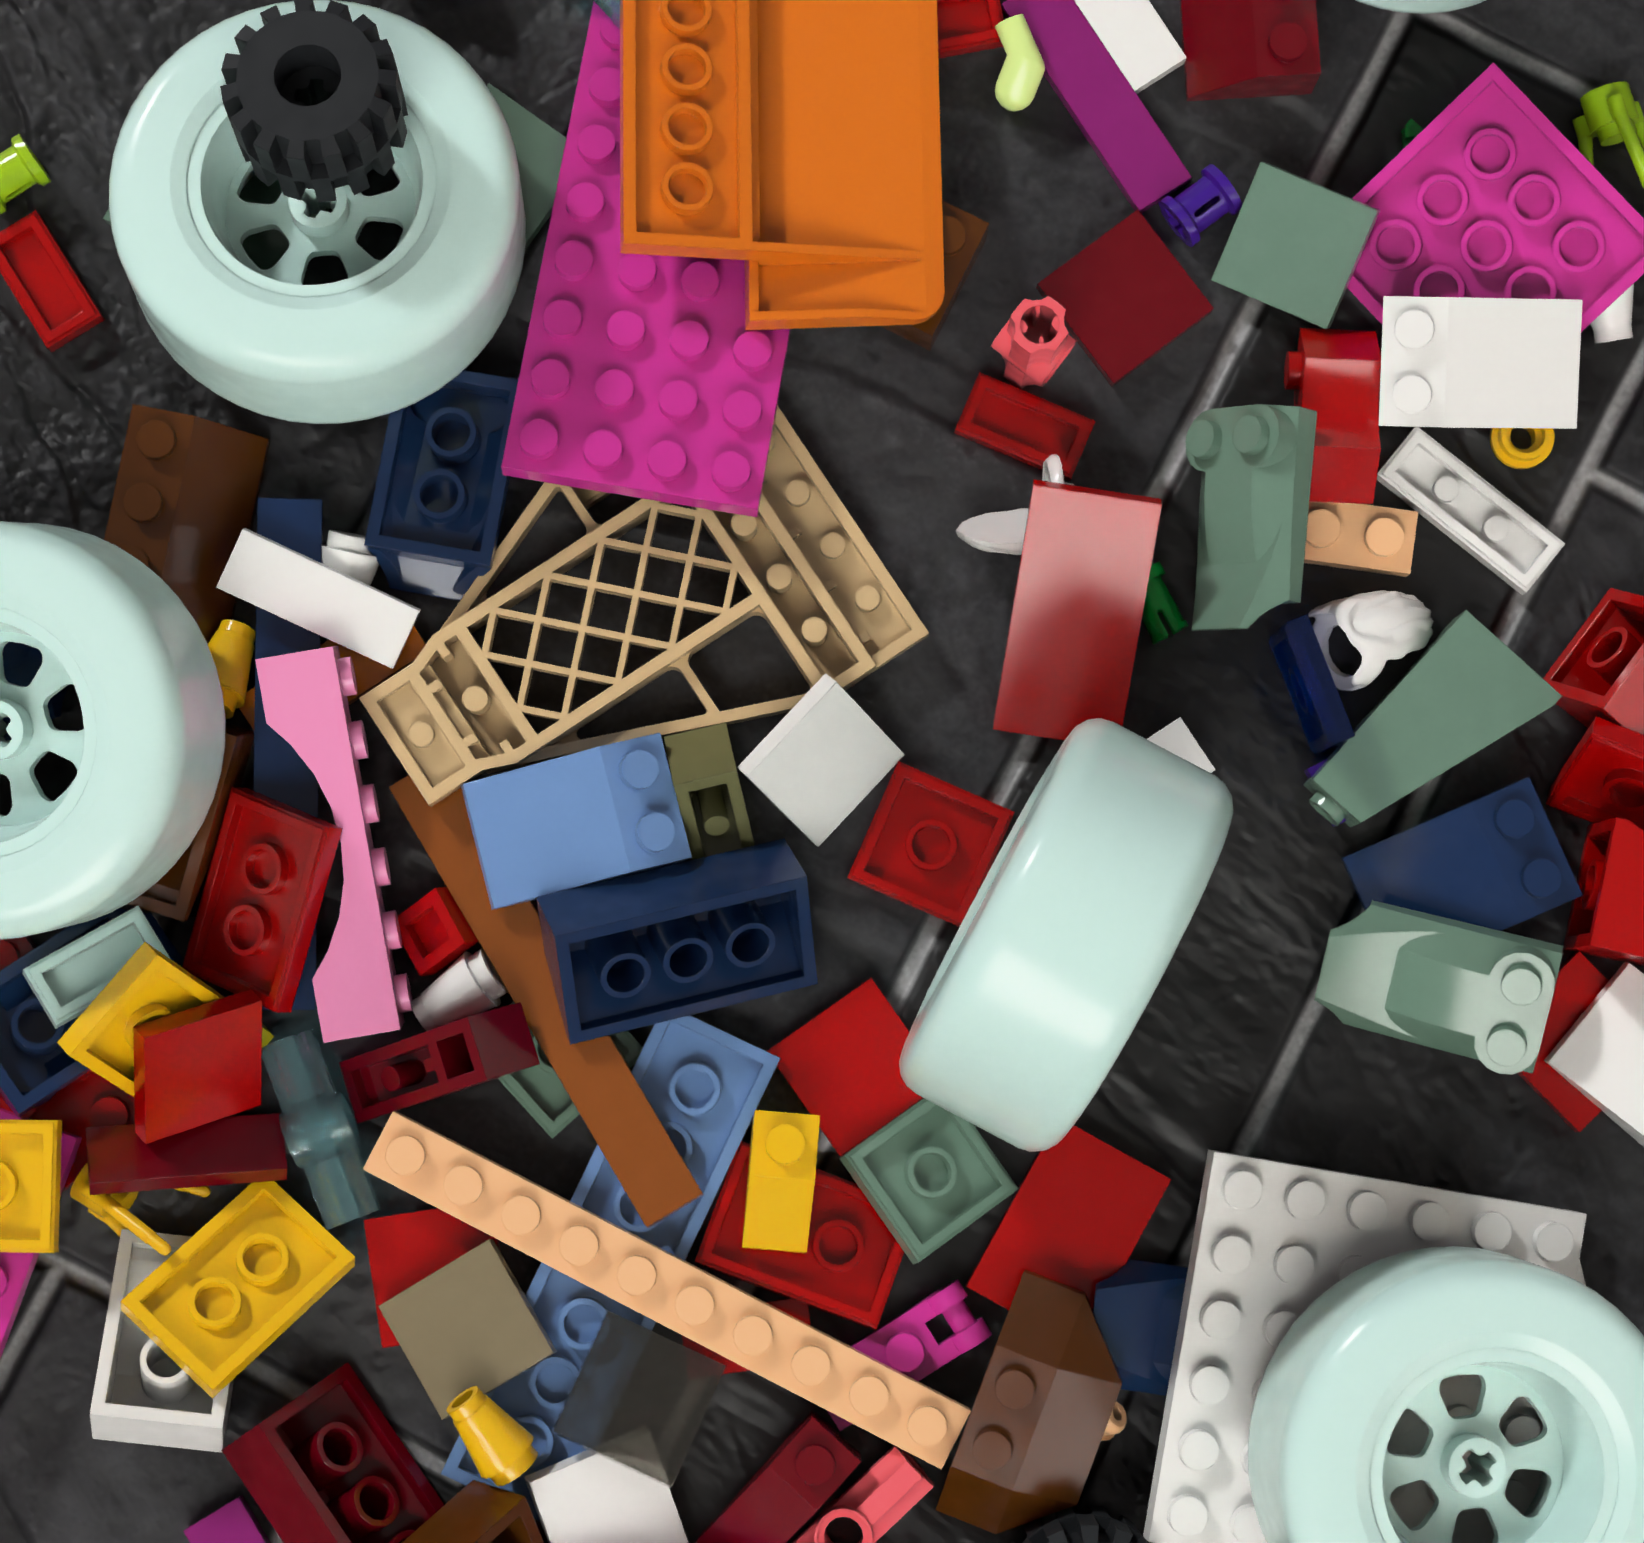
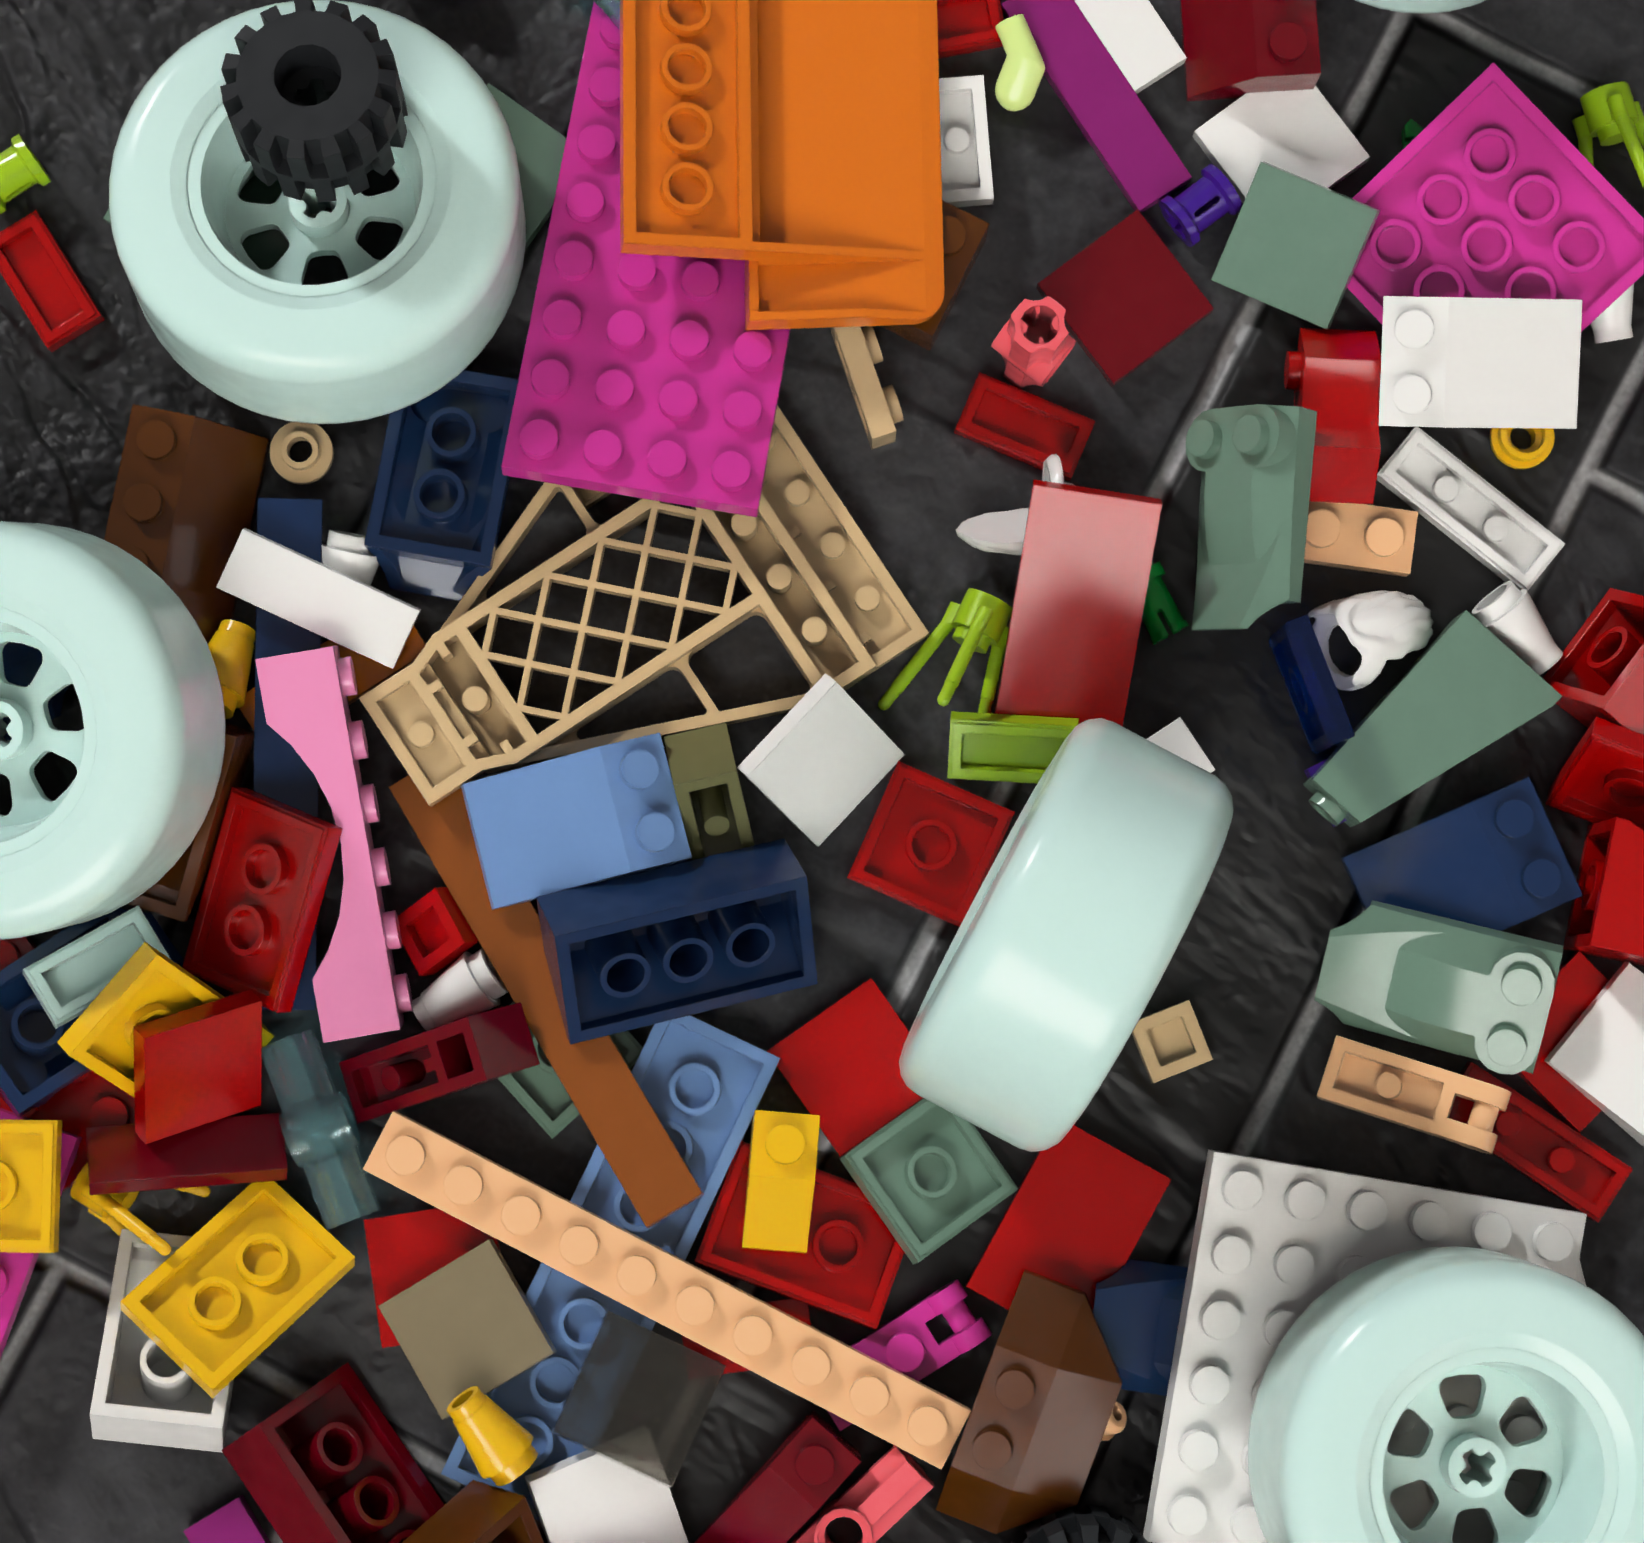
none -> tan plate [269,422,334,485]
none -> tan plate [831,326,904,450]
none -> lime plant [878,588,1012,713]
none -> white plate [939,75,994,207]
none -> lime tile [947,711,1079,784]
none -> tan tile [1132,1000,1213,1083]
none -> white tile [1192,86,1370,203]
none -> light nougat plate [1317,1035,1512,1154]
none -> red tile [1449,1062,1633,1223]
none -> white cone [1472,581,1563,675]

